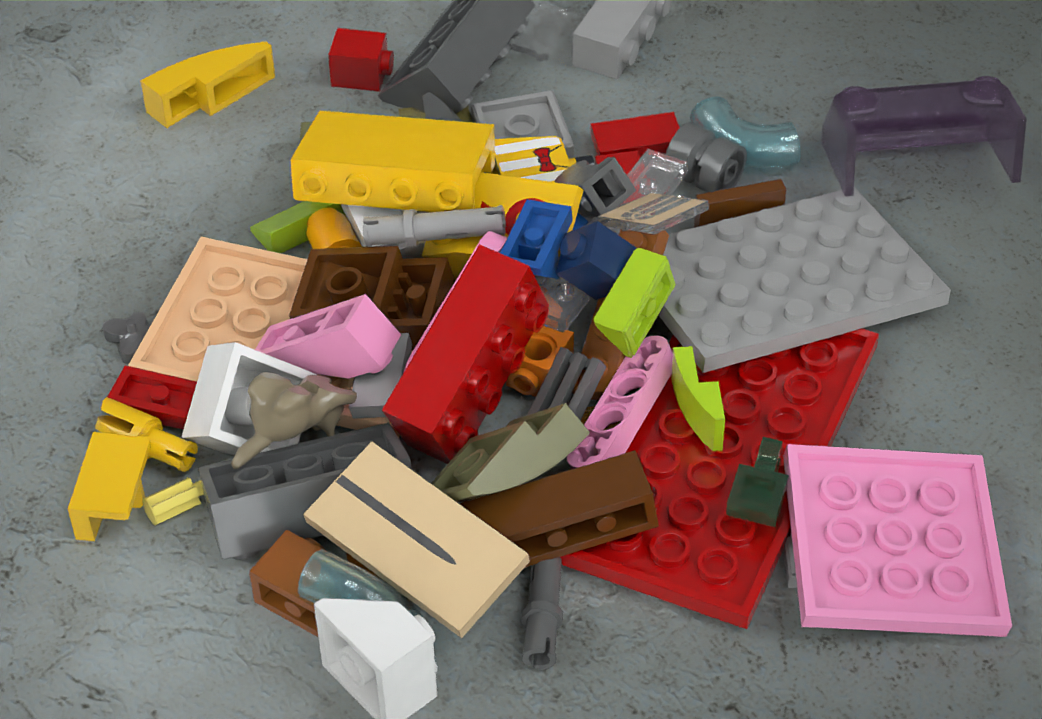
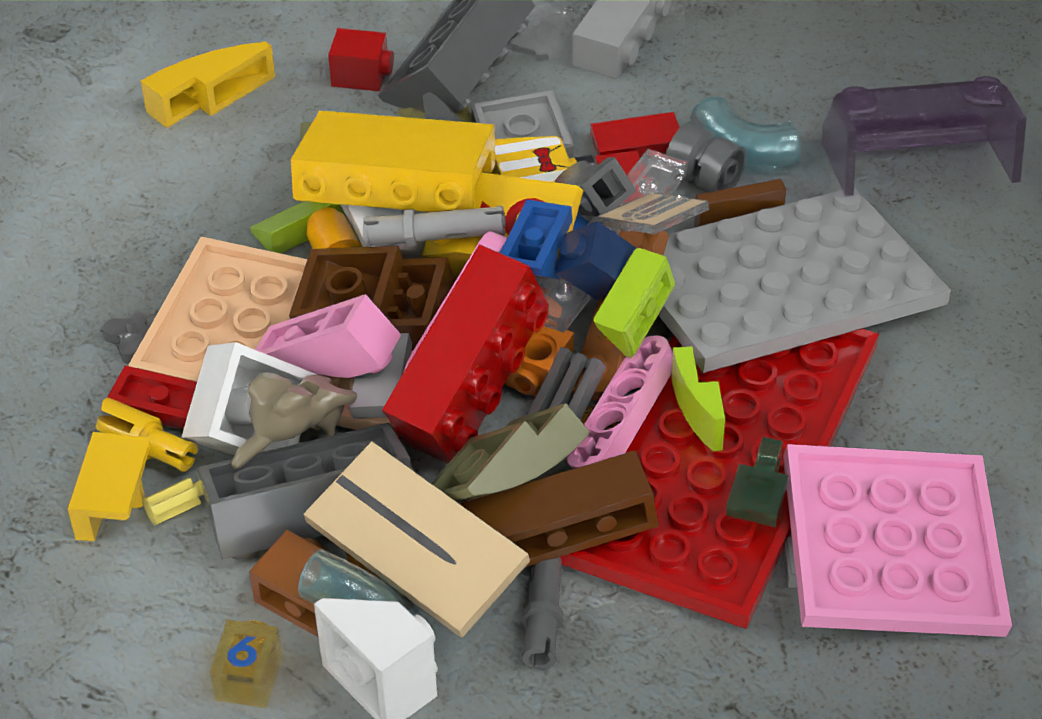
none -> clear yellow brick [210,619,283,708]

